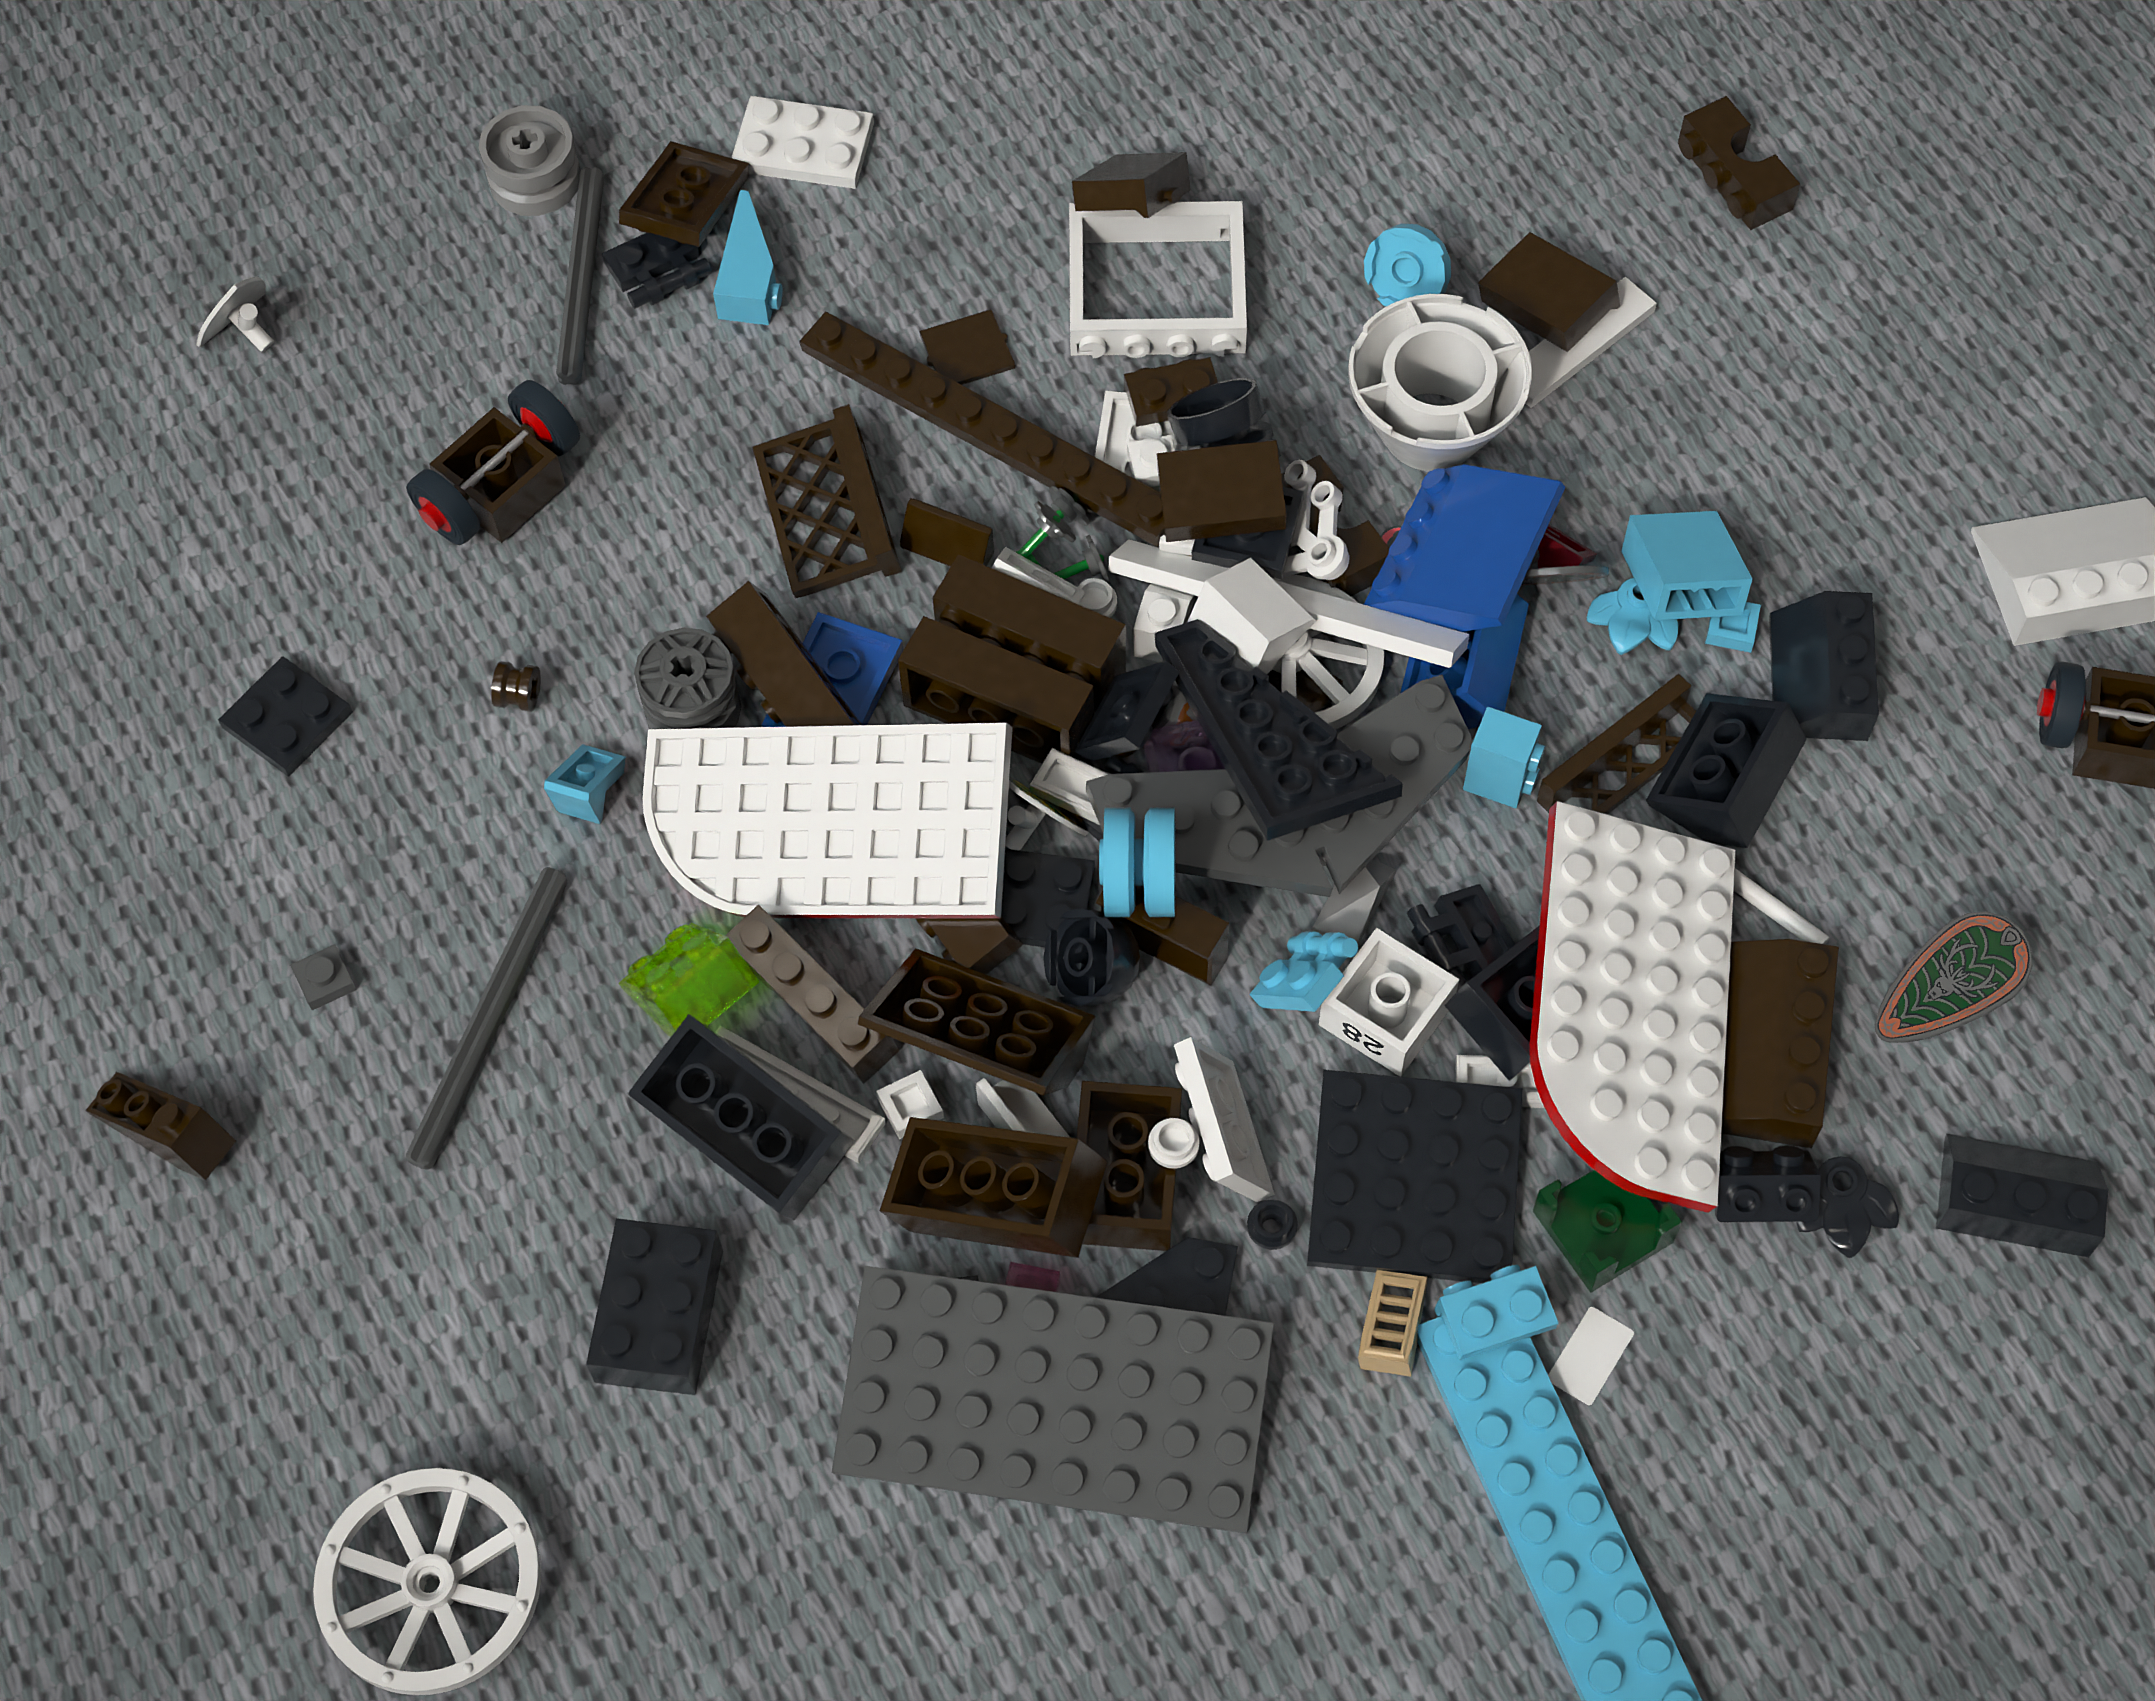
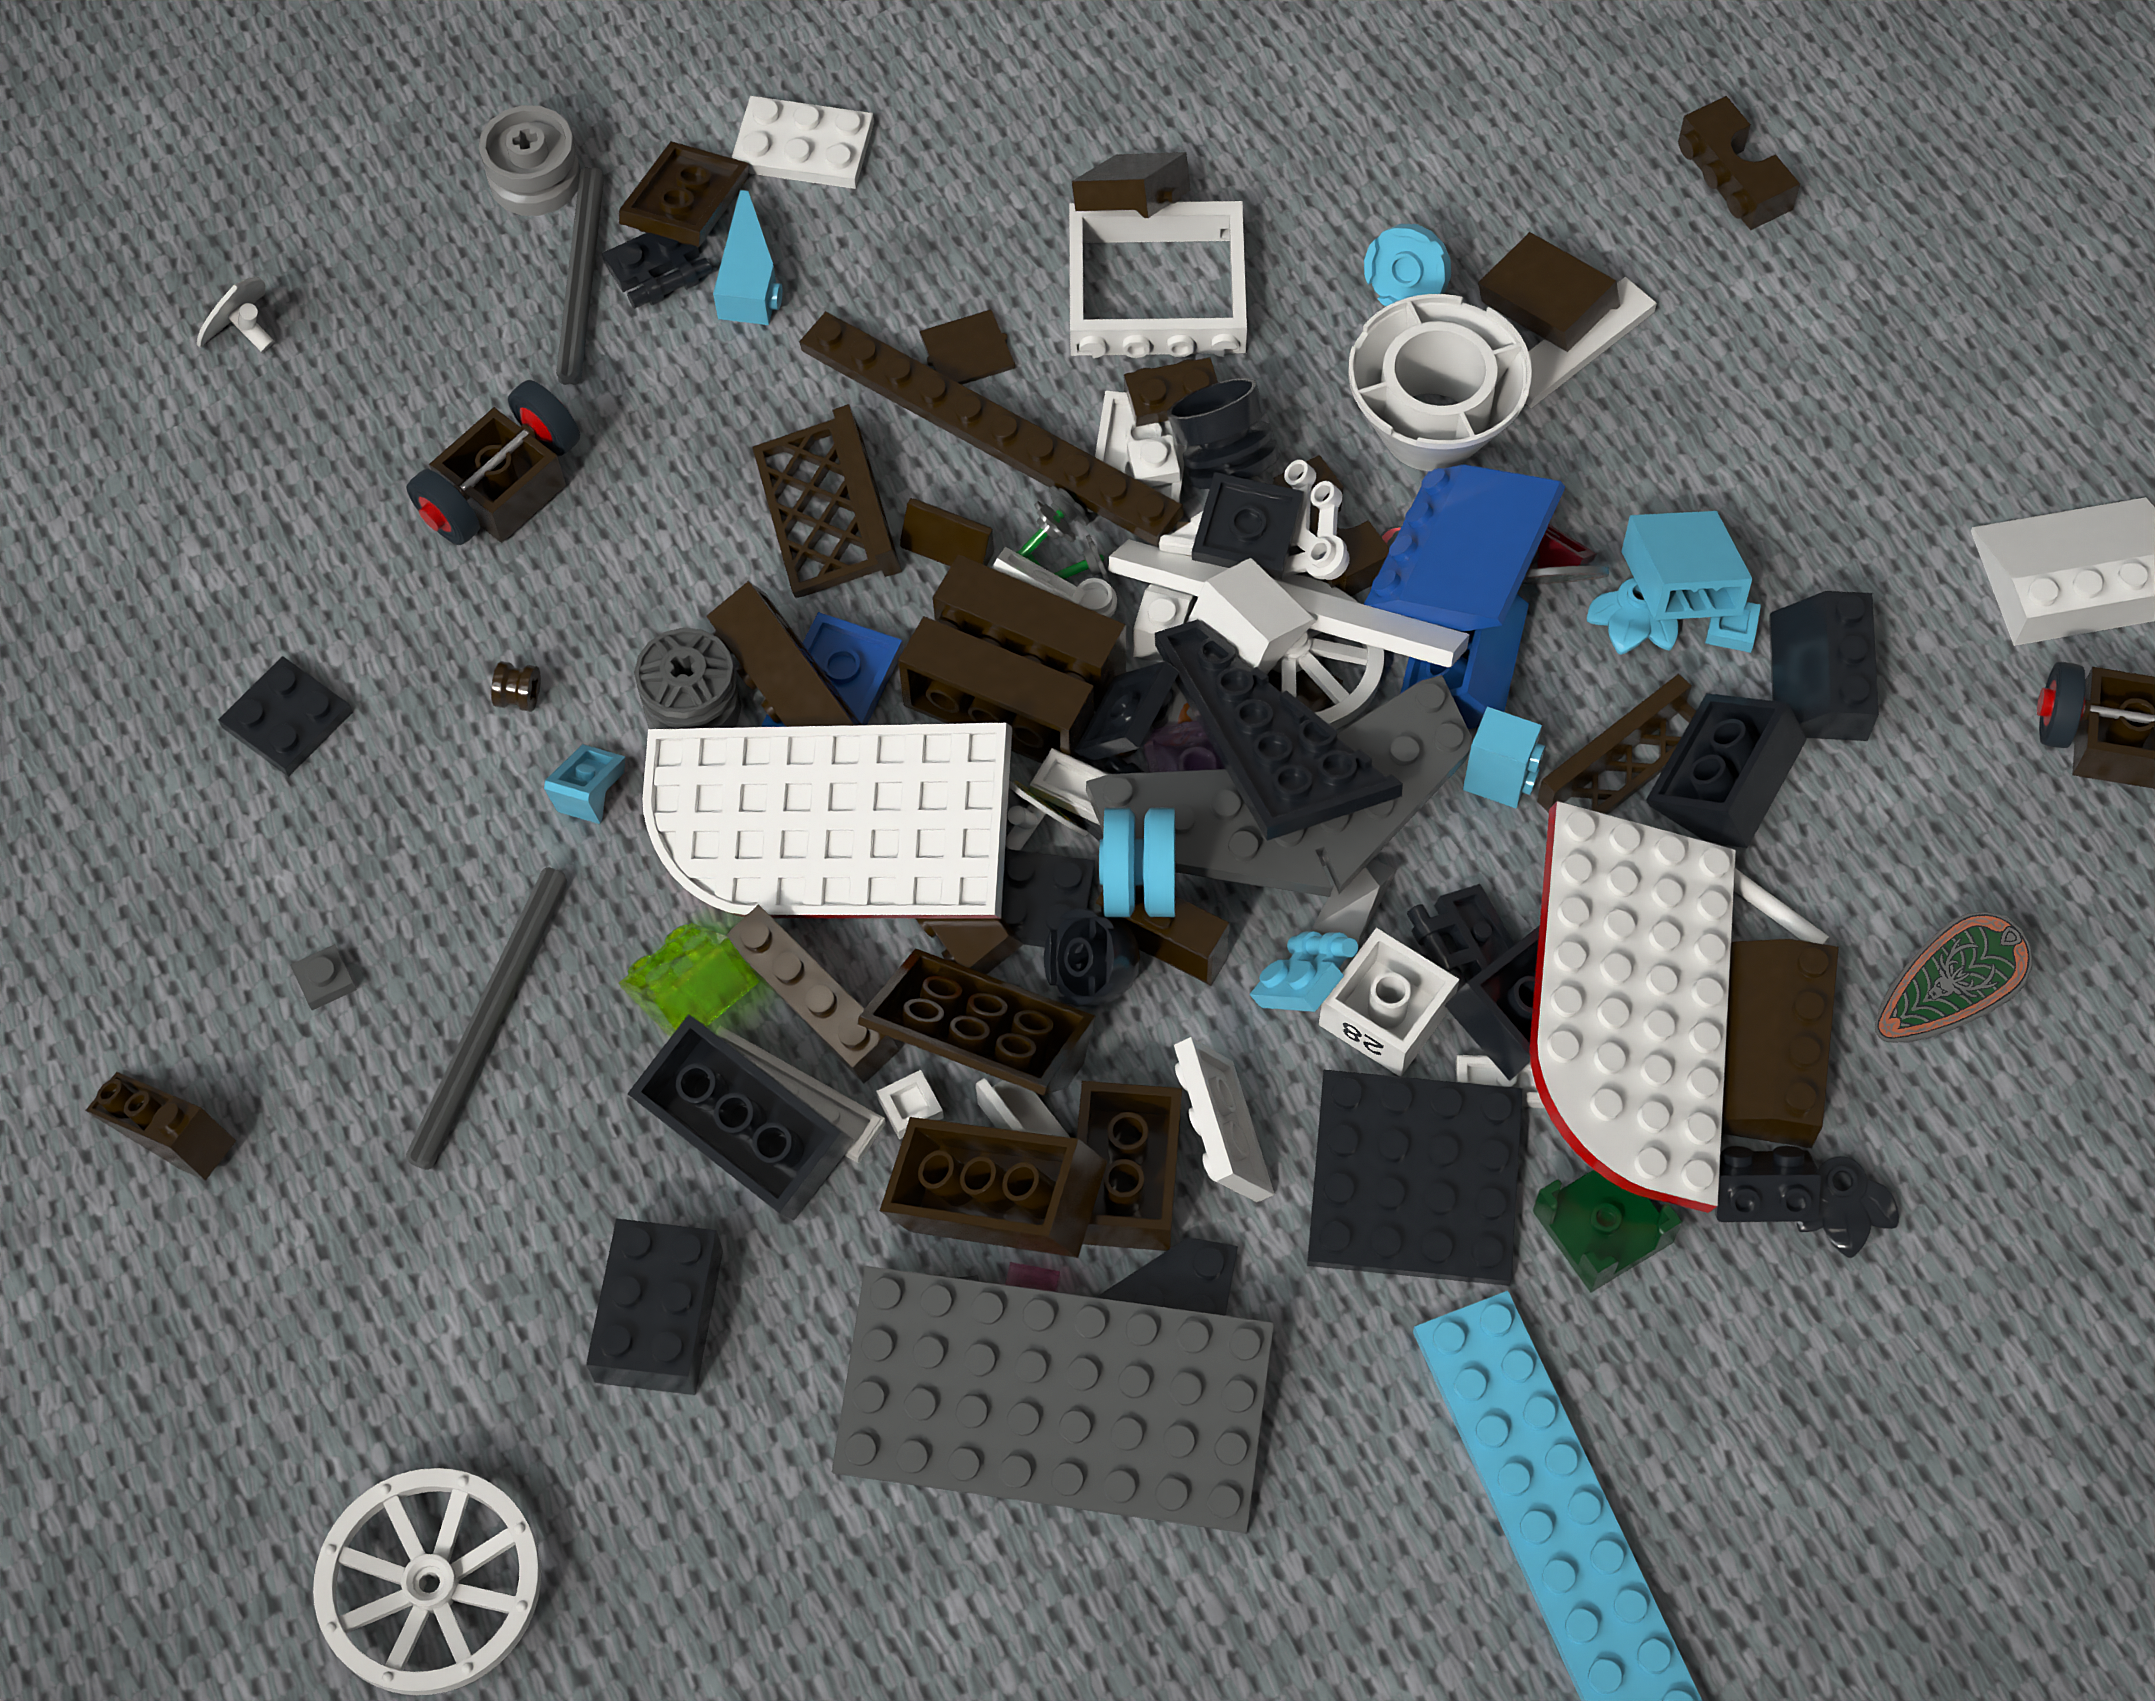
white plate [1148,1118,1199,1168] -> none
dark brown container [1157,440,1286,542] -> none
black plate [1247,1200,1298,1250] -> none
tan slope [1358,1270,1428,1377] -> none
medium azure bracket [1434,1265,1559,1360] -> none
white sticker [1548,1307,1634,1405] -> none
black slope [1936,1134,2108,1258] -> none

